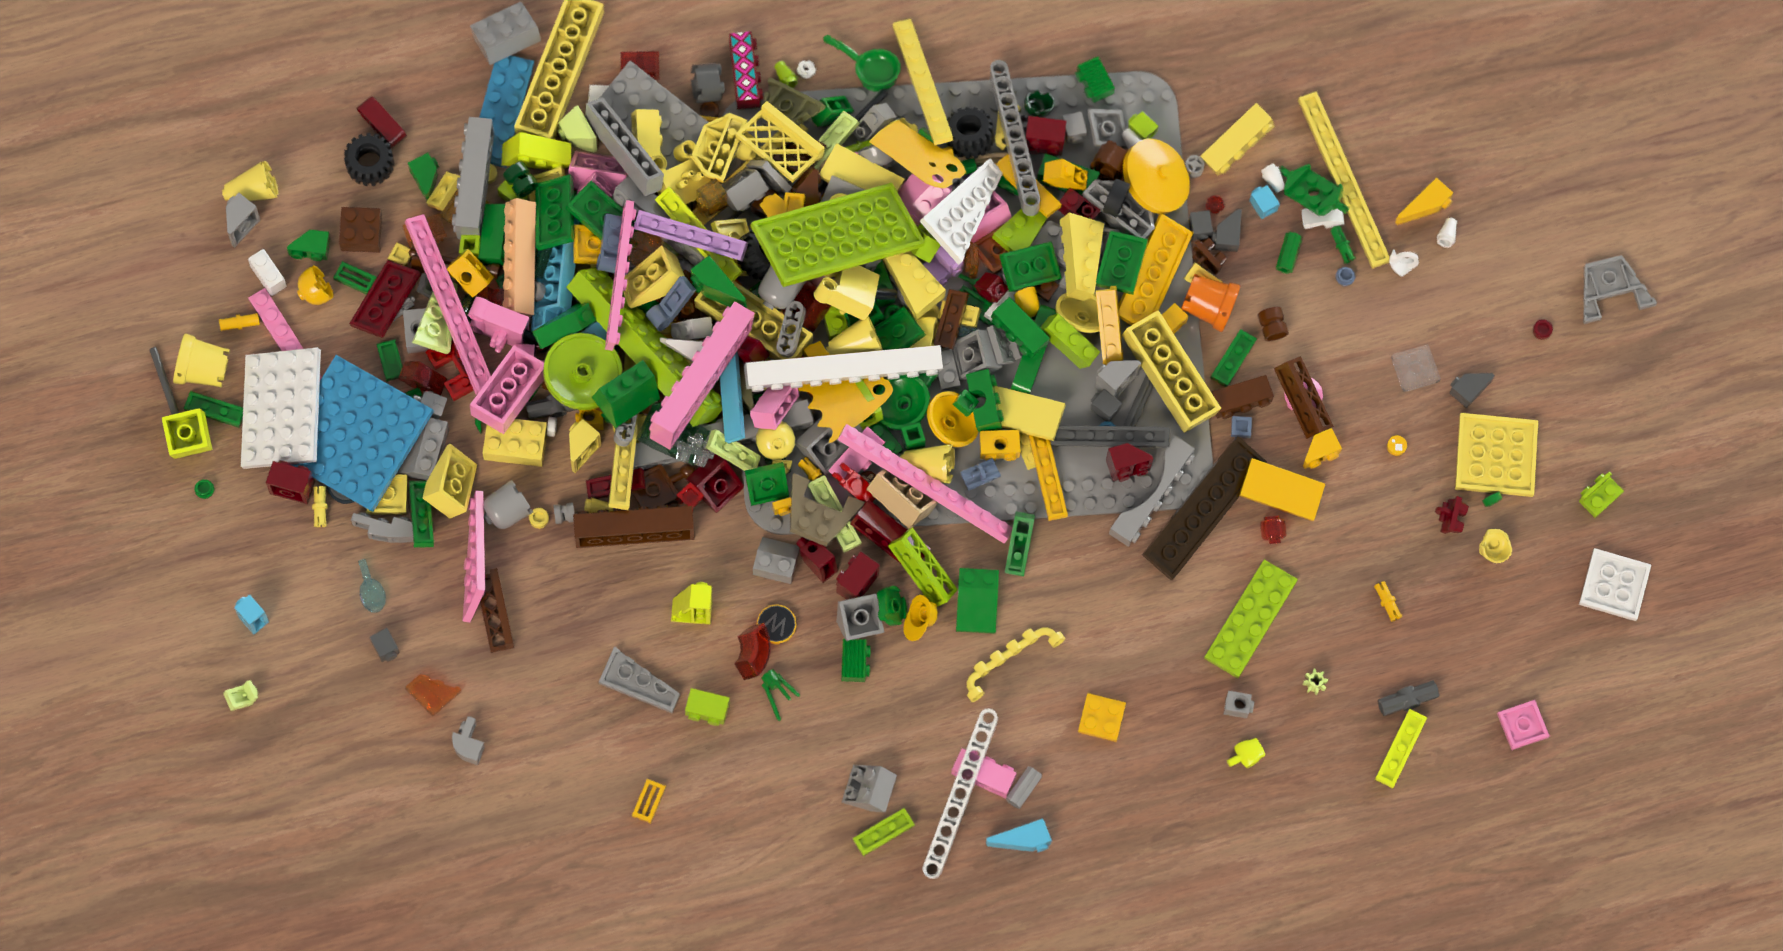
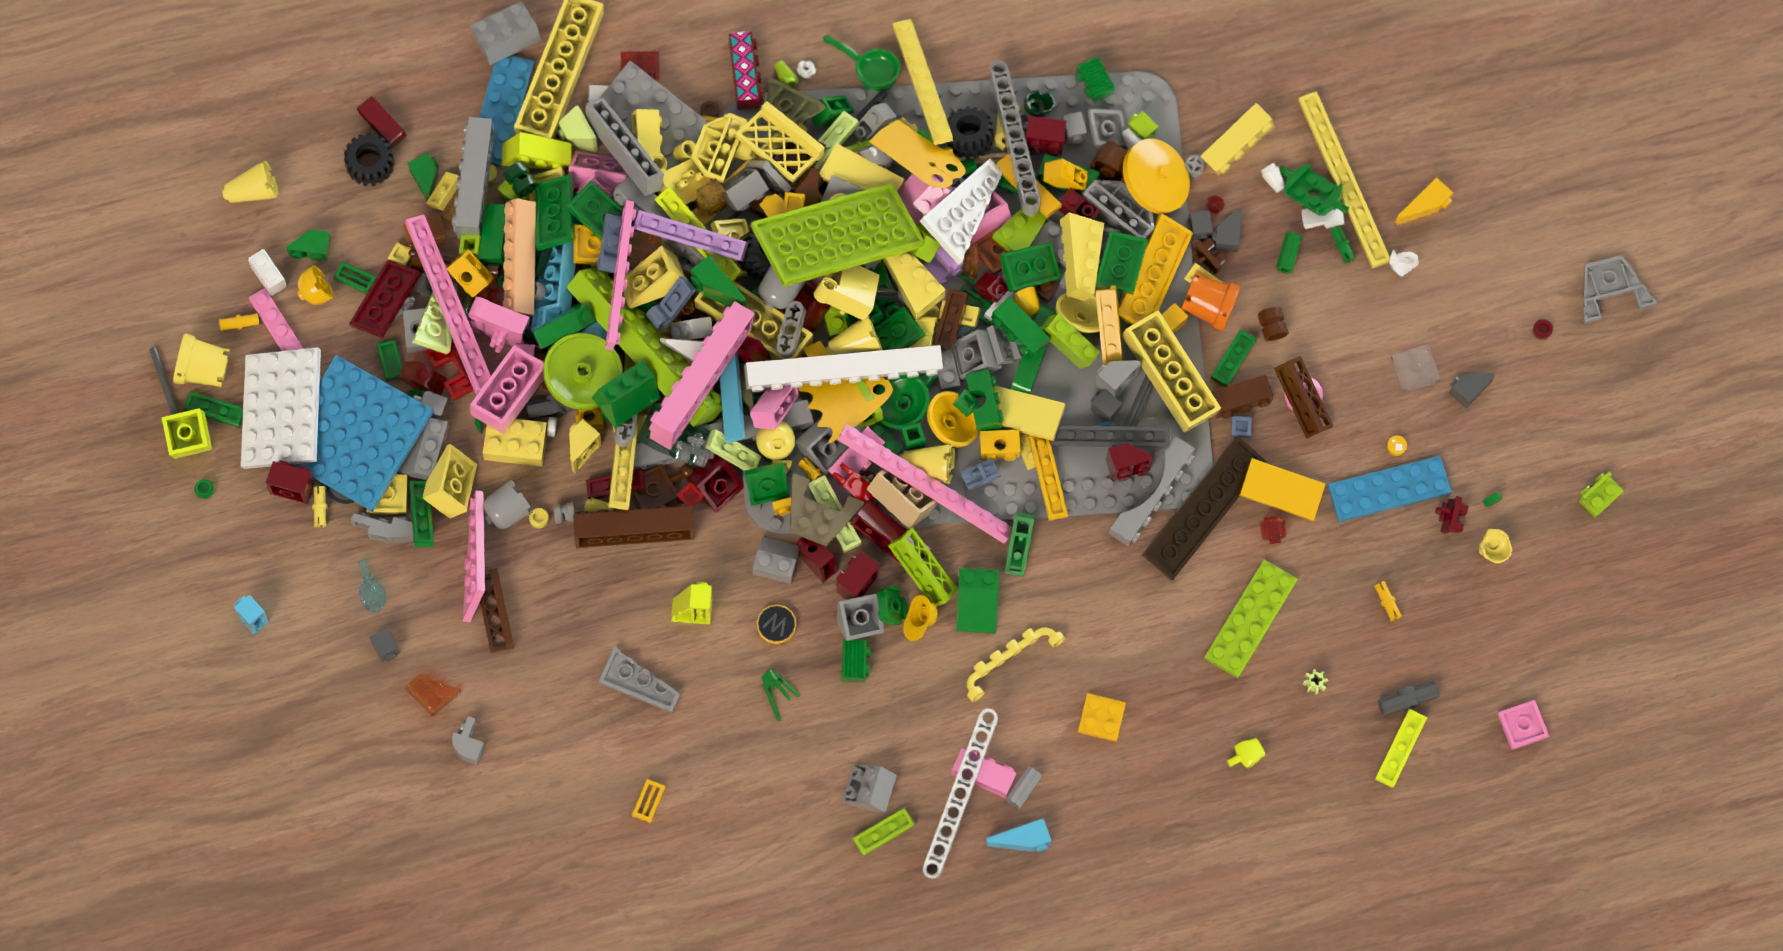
yellowish green bracket [223,680,258,711] -> none
light grey slope [226,193,260,248] -> none
reddish brown brick [339,207,382,253] -> none
lime brick [685,688,730,726] -> none
dark grey brick [691,63,725,103] -> none
clear red brick [734,623,771,680] -> none
black tyre [1103,179,1130,218] -> none
light grey brick [1223,691,1254,719] -> none
medium azure brick [1249,185,1280,219] -> none
yellow slope [1303,428,1342,469] -> none
sand blue plate [1336,267,1355,286] -> none
white cone [1437,218,1457,248] -> none
light yellow plate [1455,413,1538,497] -> none
white plate [1579,548,1651,621] -> none
none -> dark azure plate [1327,456,1452,523]

